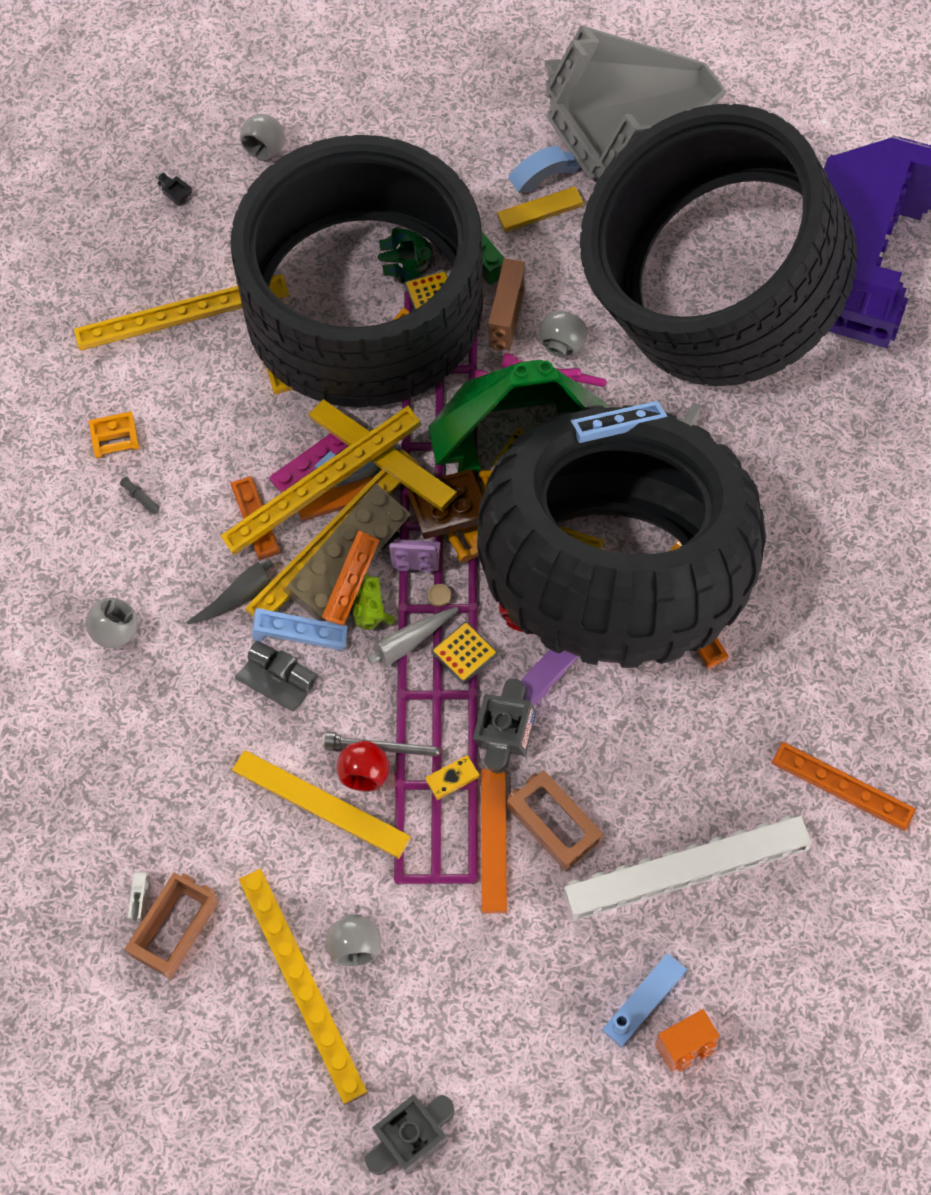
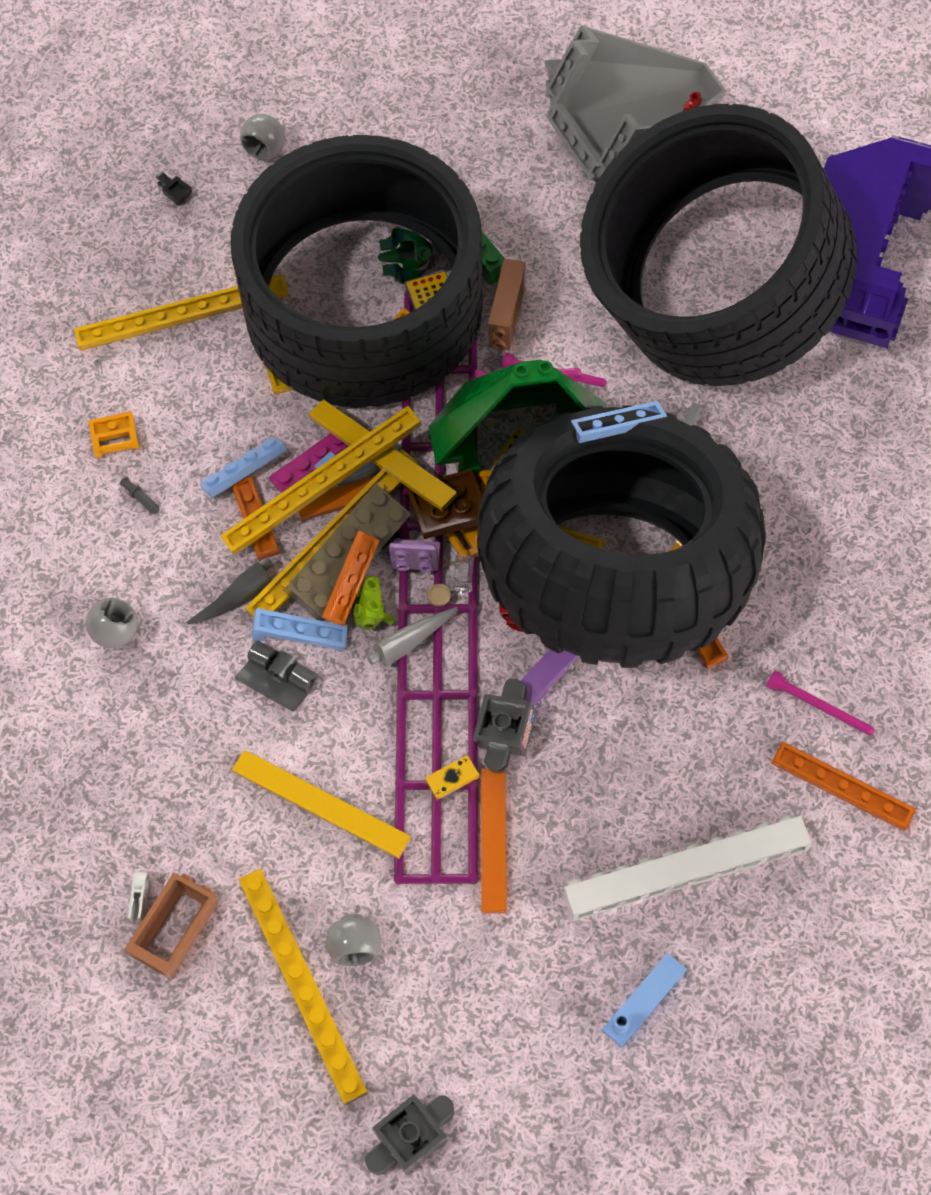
flat silver piece [324,731,440,756] -> none
red wheel [336,741,389,792] -> none
yellow tile [431,621,498,685] -> none
yellow tile [497,186,583,232] -> none
nougat piece [507,770,603,872] -> none
light blue arch [508,146,580,193] -> none
light grey wheel [539,310,587,357] -> none
orange brick [655,1009,720,1072] -> none
none -> light blue plate [200,437,287,498]
none -> clear brick [448,555,475,593]
none -> red arm [683,92,702,111]
none -> dark pink piece [766,670,874,735]

